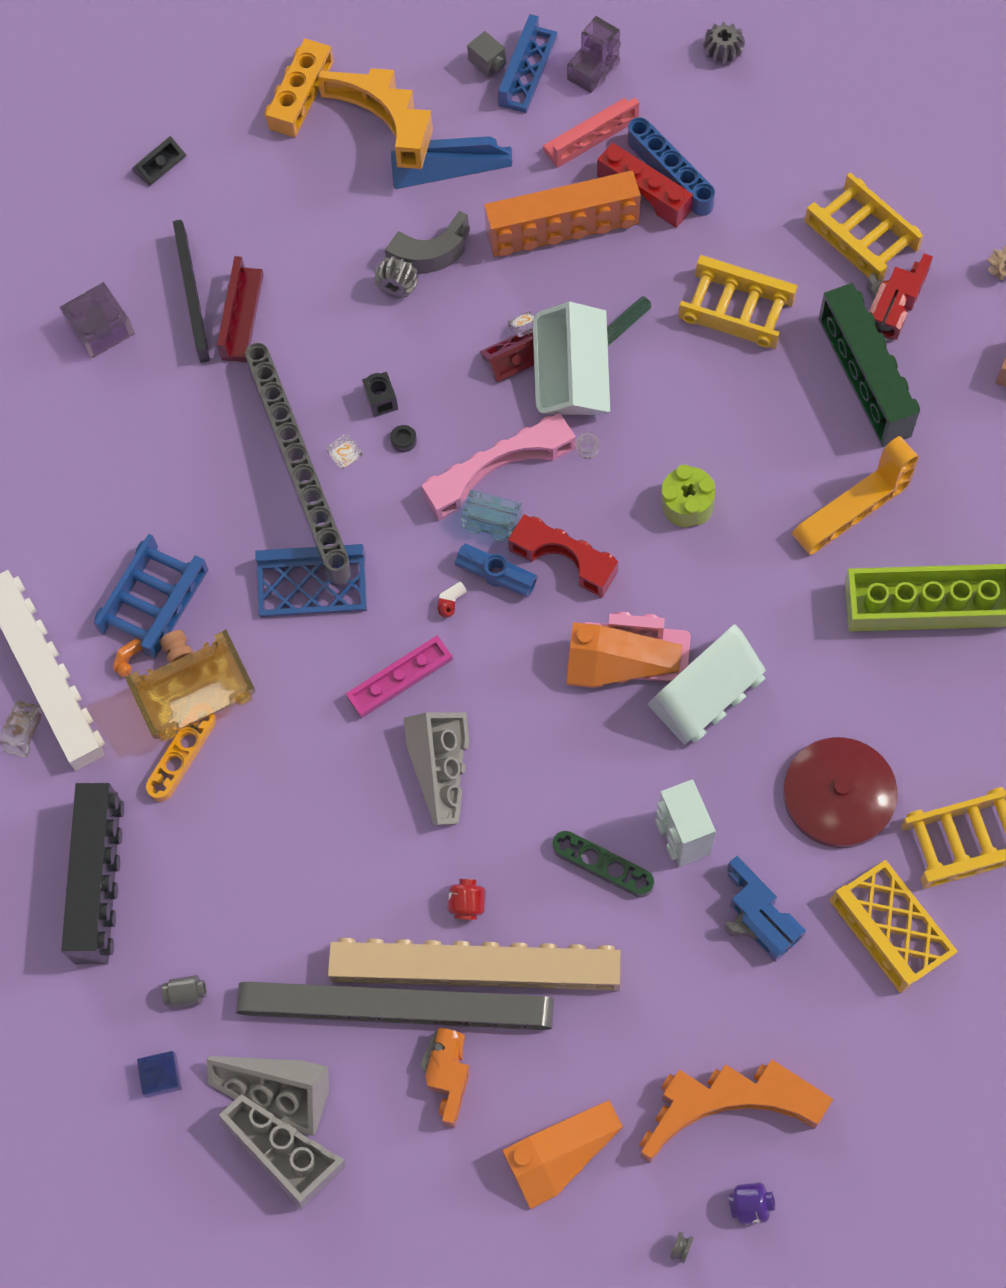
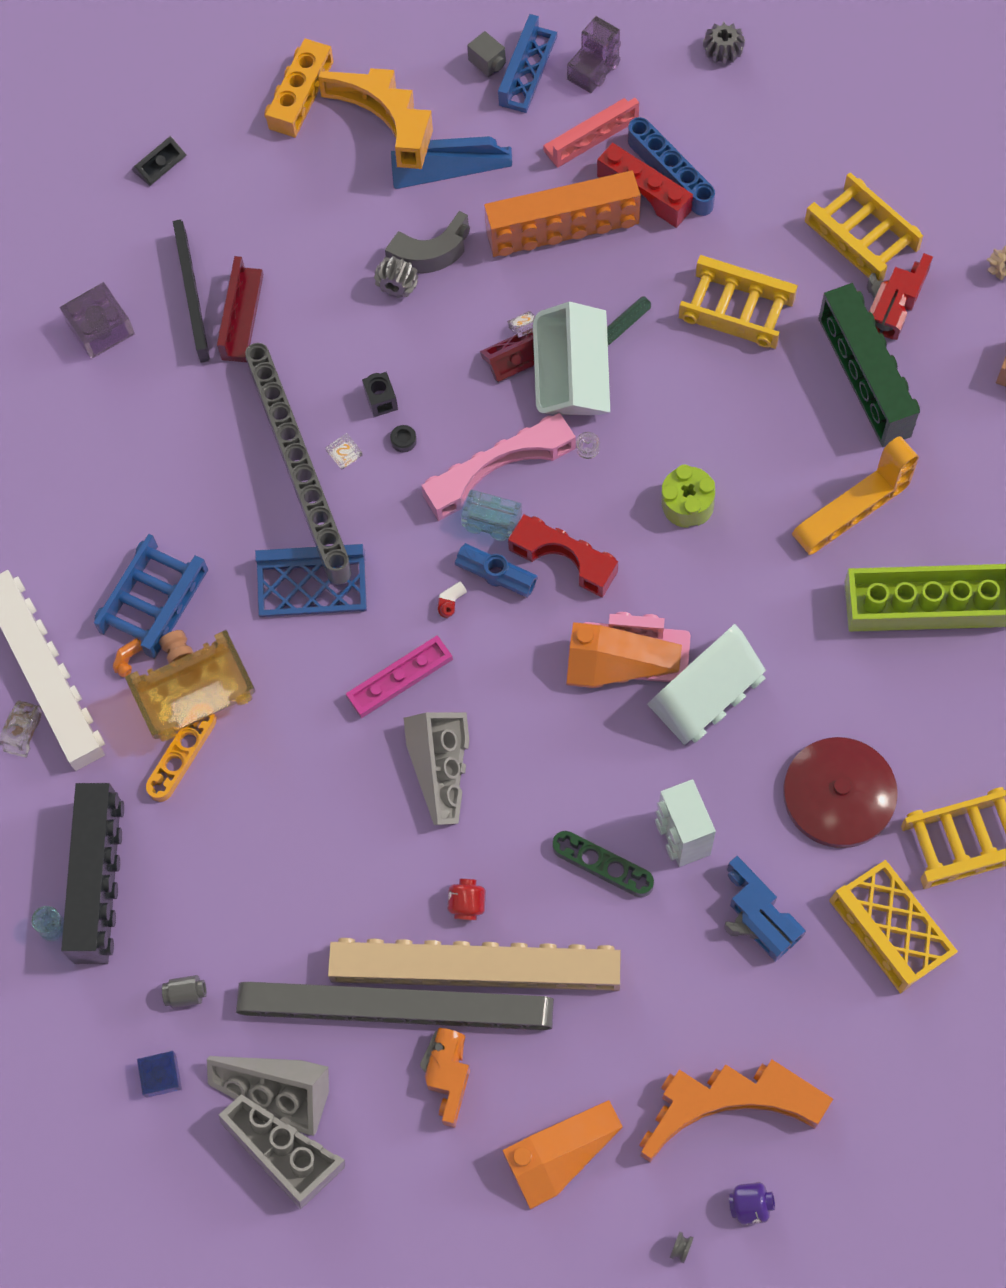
none -> clear light blue wheel [31,906,64,941]

